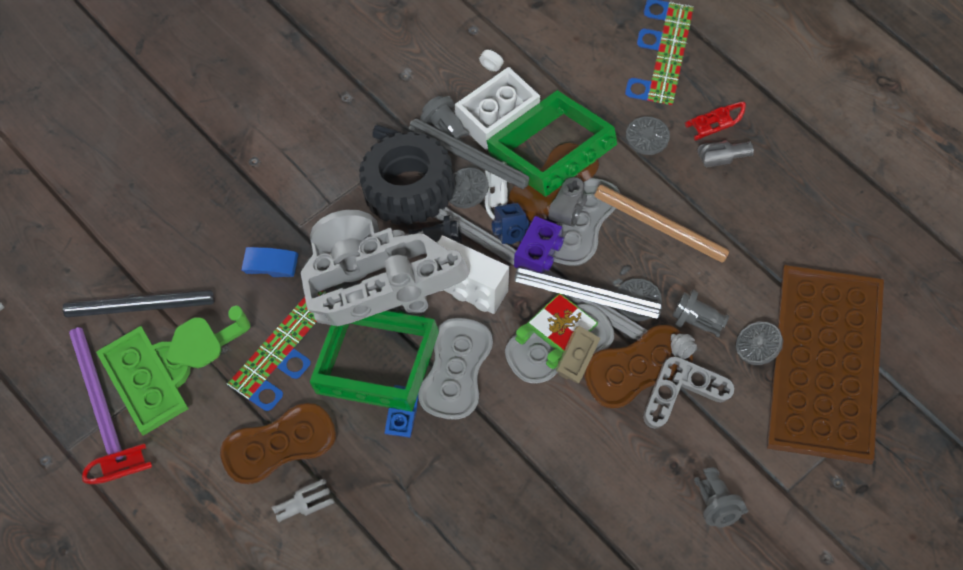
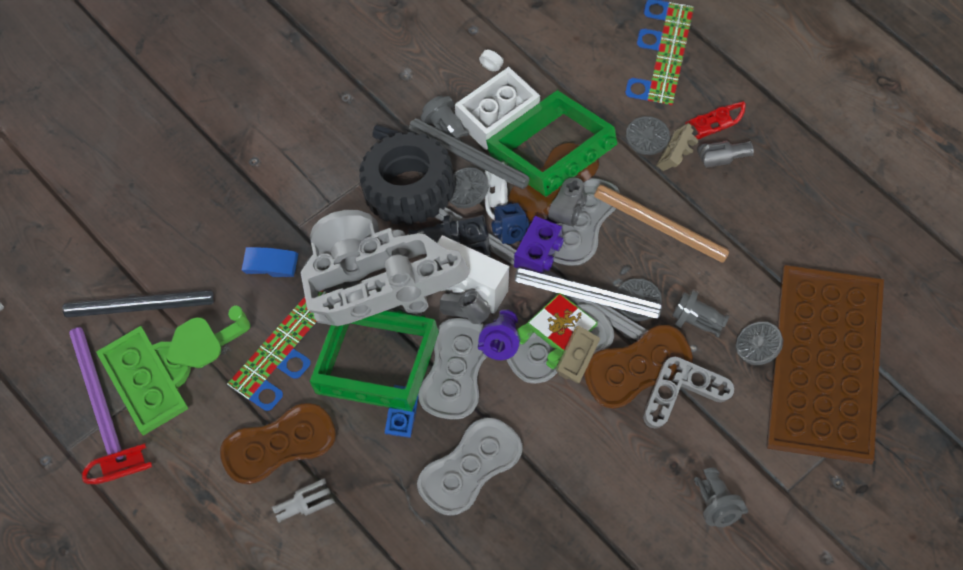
light grey plate [671,334,697,359] -> none
none -> light grey plate [417,418,523,515]
none -> flat silver piece [439,290,490,324]
none -> black slope [458,215,491,258]
none -> dark purple piece [478,310,520,360]
none -> dark tan plate [656,123,698,171]

